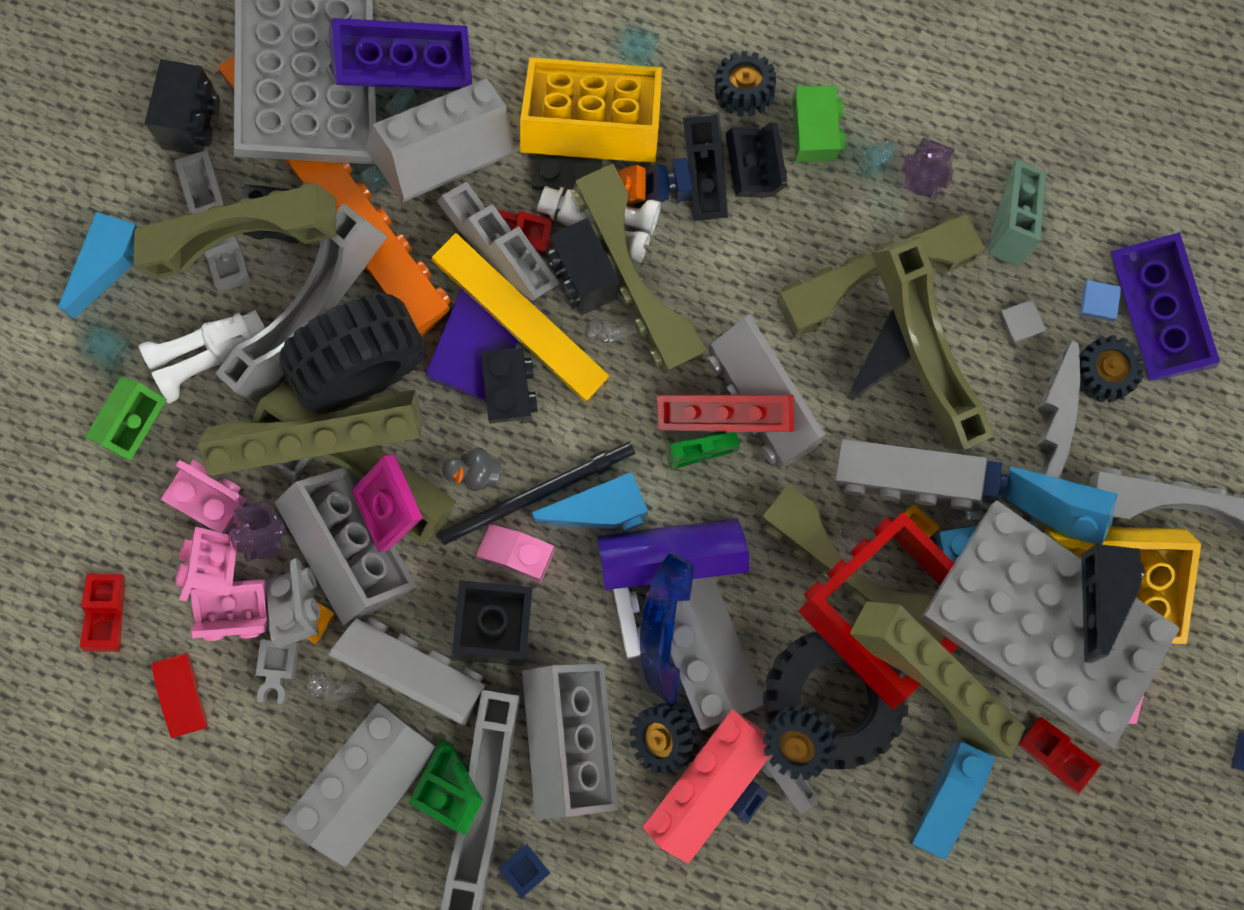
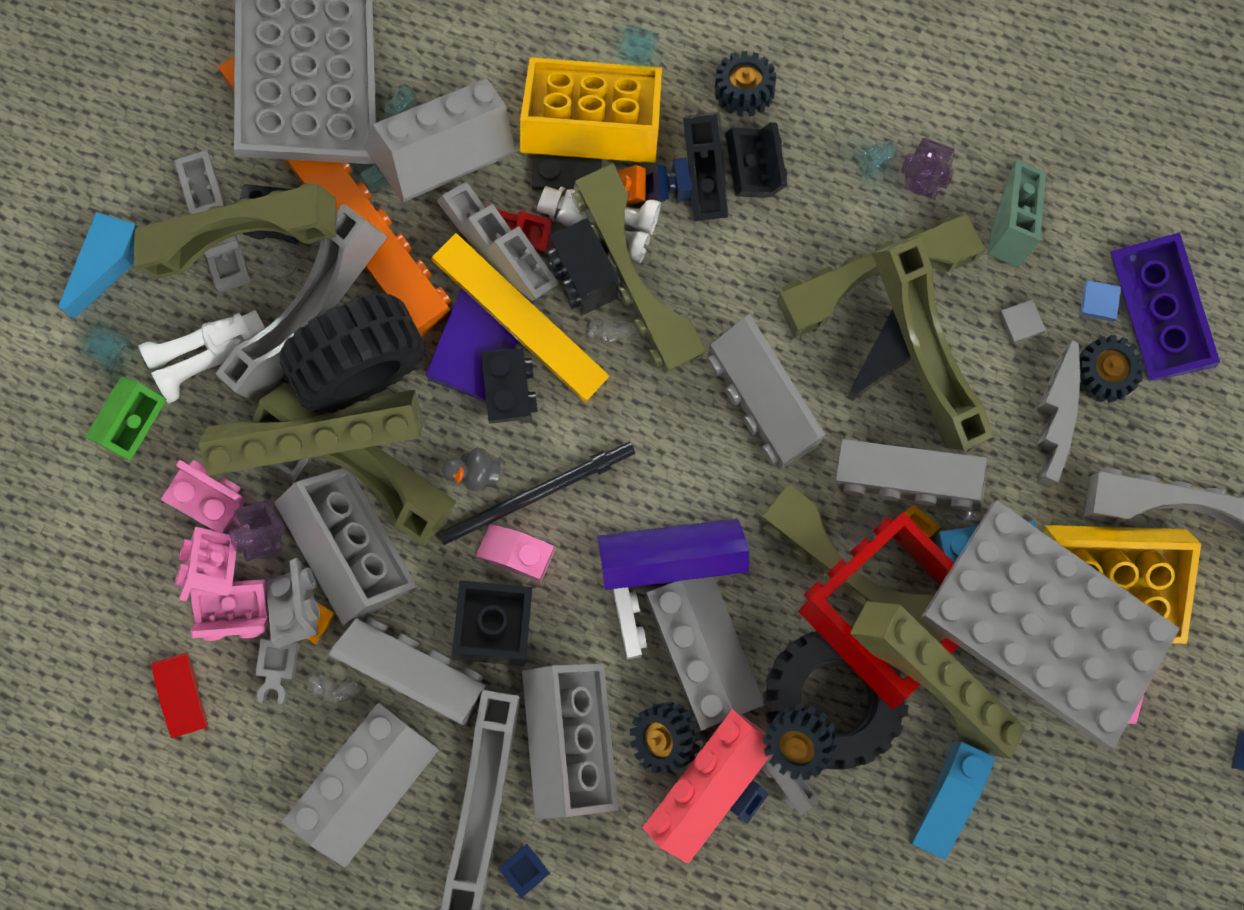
red slope [79,574,125,652] -> none
black brick [145,59,220,154] -> none
dark purple slope [329,18,473,90] -> none
dark pink tile [352,454,423,552] -> none
green wing [408,739,483,835] -> none
dark azure slope [532,472,648,532] -> none
clear blue slope [640,553,695,704] -> none
red plate [657,394,794,432] -> none
green wing [667,431,740,470] -> none
bright green brick [792,86,845,162] -> none
dark blue plate [983,461,1009,503] -> none
dark azure slope [1005,466,1118,544] -> none
red slope [1019,716,1101,795] -> none
black slope [1081,544,1145,663] -> none

